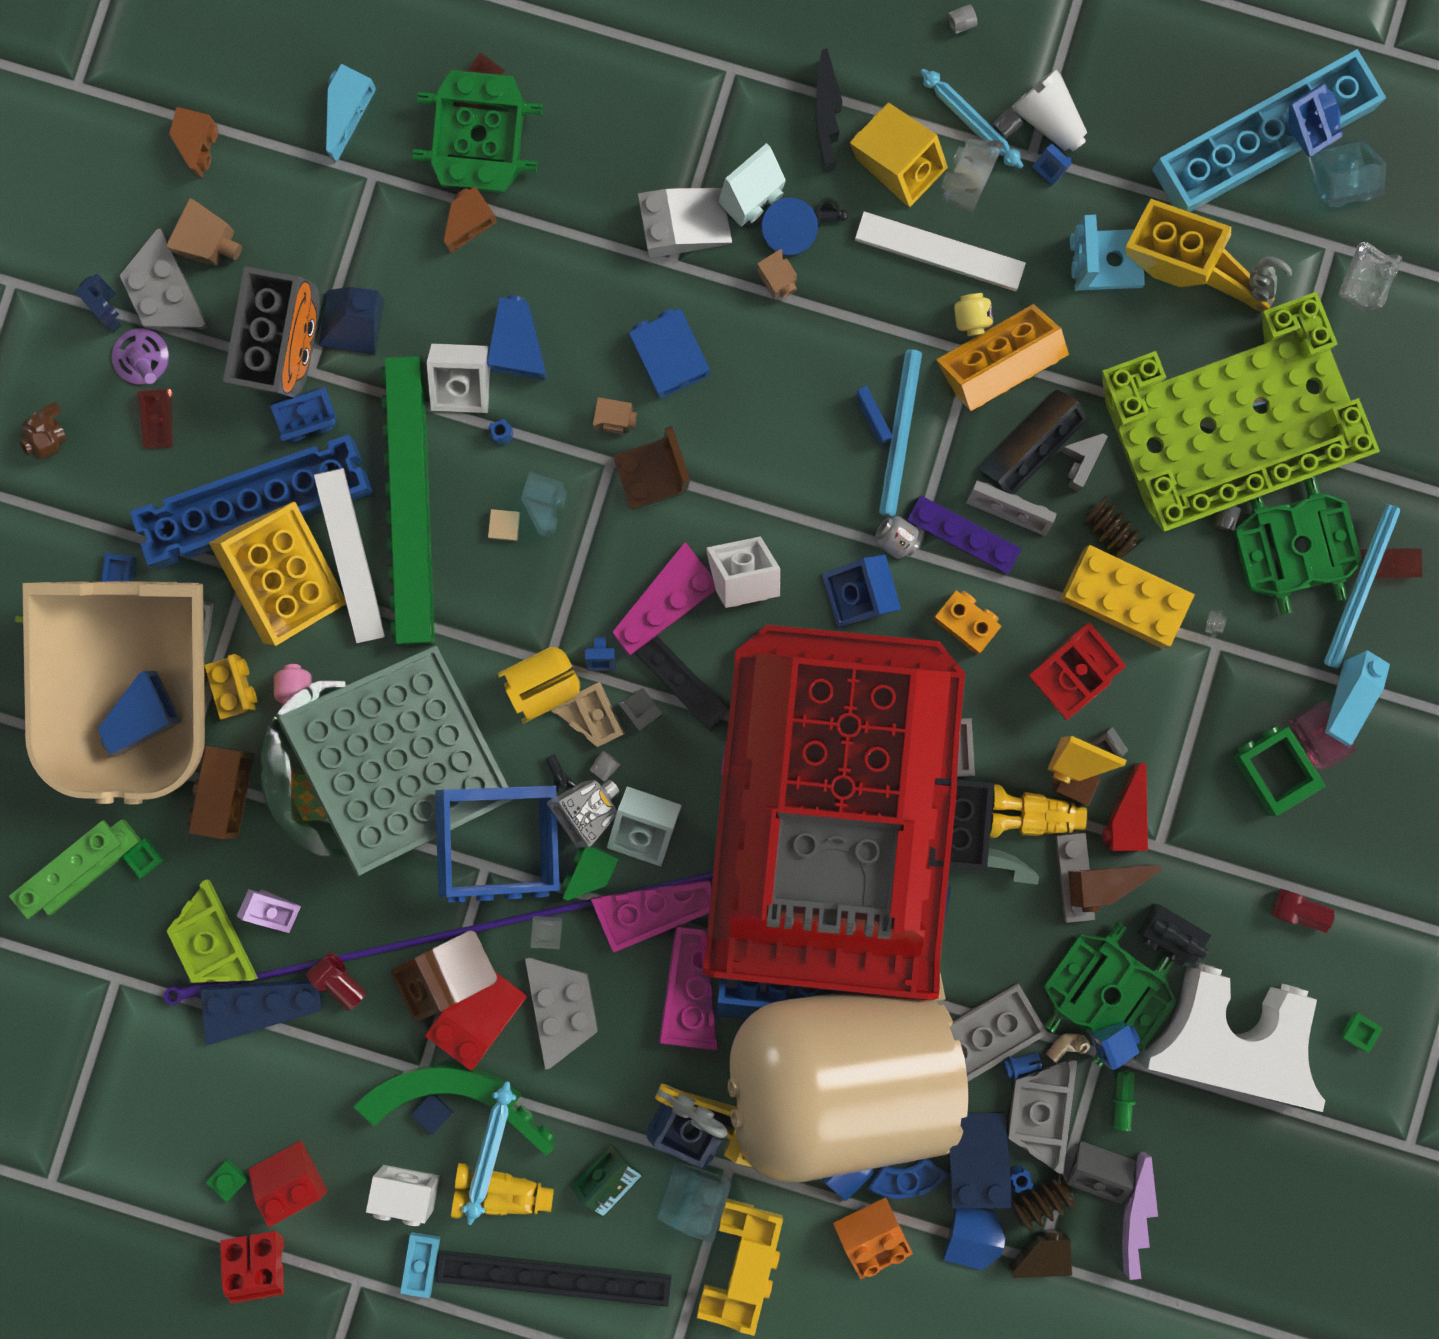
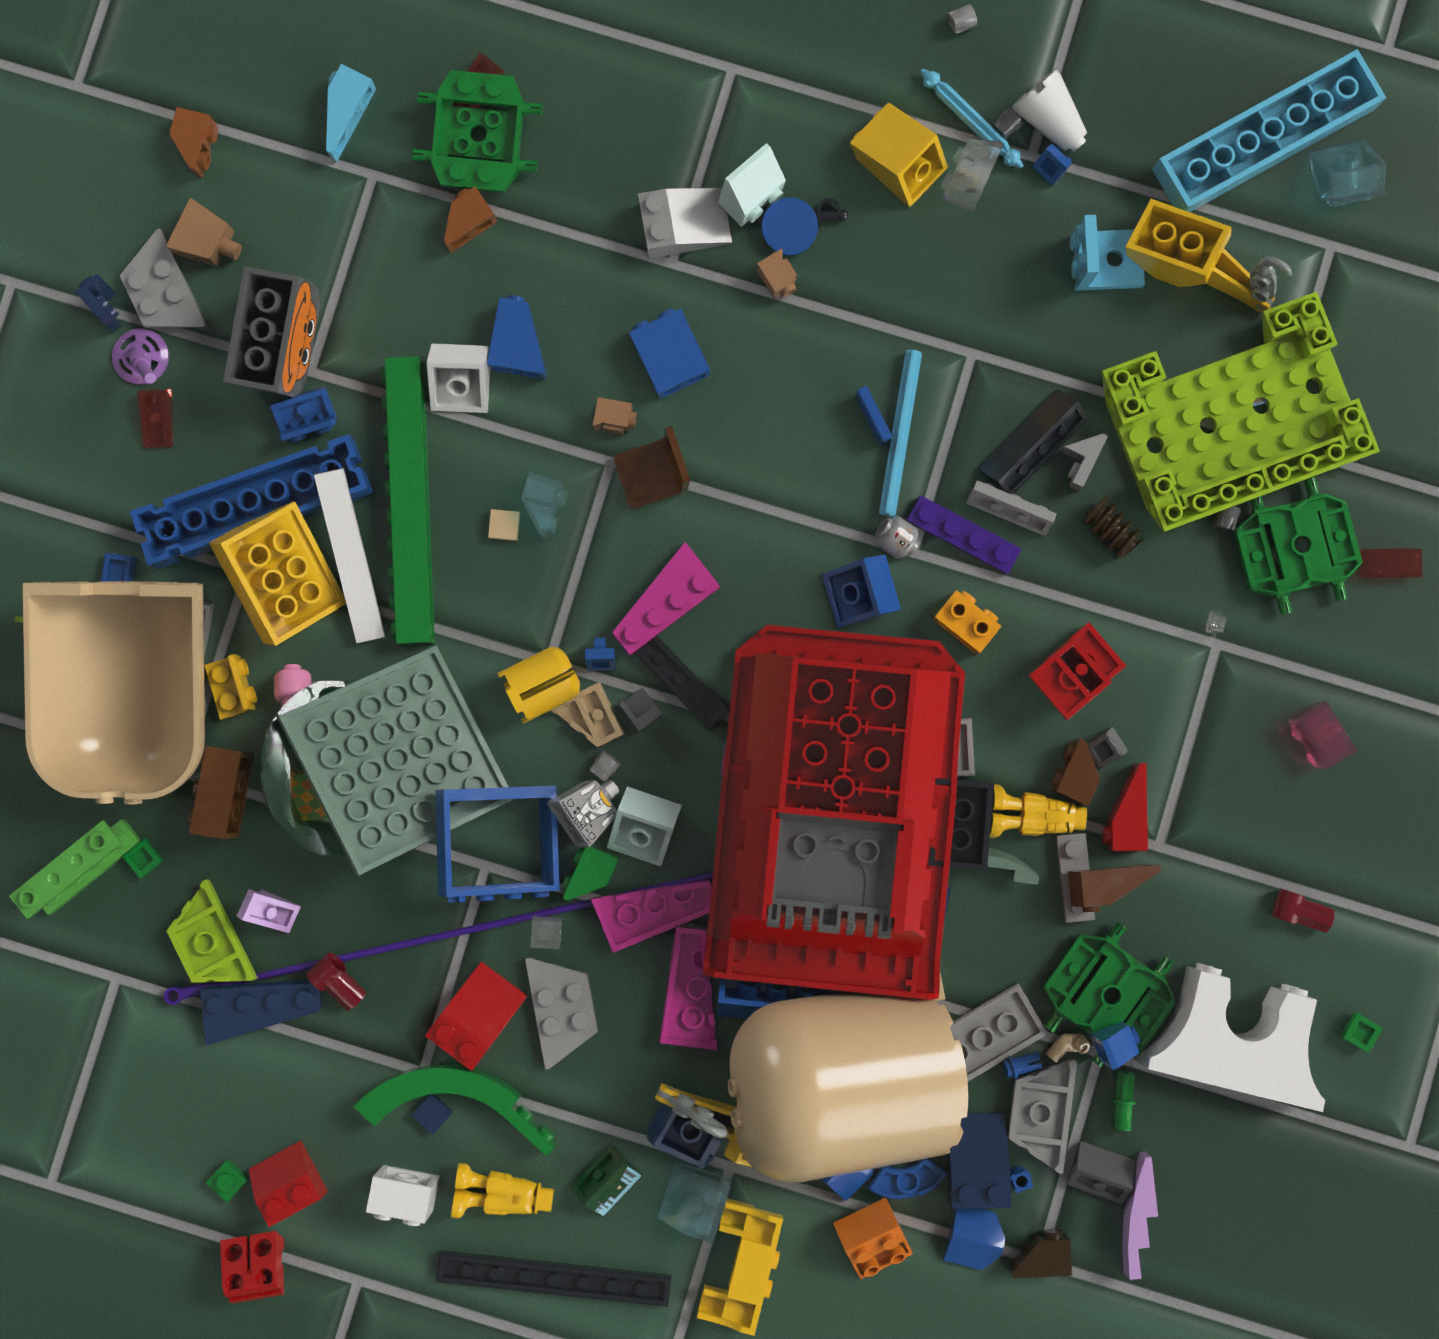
reddish brown head [19,401,66,460] -> none
blue slope [98,671,181,755] -> none
dark blue slope [319,287,384,355] -> none
piece [391,930,497,1022] -> none
medium azure plate [400,1232,440,1298] -> none
medium azure wheel [461,1081,516,1225] -> none
blue hose [489,419,514,445] -> none
black bar [545,754,578,793] -> none
white slope [707,536,780,608] -> none
black slope [815,48,843,173] -> none
white tile [855,212,1026,292] -> none
light orange slope [936,304,1069,411] -> none
light yellow head [954,293,993,336] -> none
dark brown piece [1011,1174,1075,1232] -> none
yellow slope [1048,736,1127,784] -> none
yellow brick [1059,545,1195,649] -> none
black brick [1138,903,1212,966] -> none
green window [1232,725,1326,816] -> none
blue slope [1288,84,1342,157] -> none
medium azure axle [1324,504,1400,668] -> none
medium azure slope [1325,650,1390,746] -> none
clear bracket [1338,242,1402,310] -> none

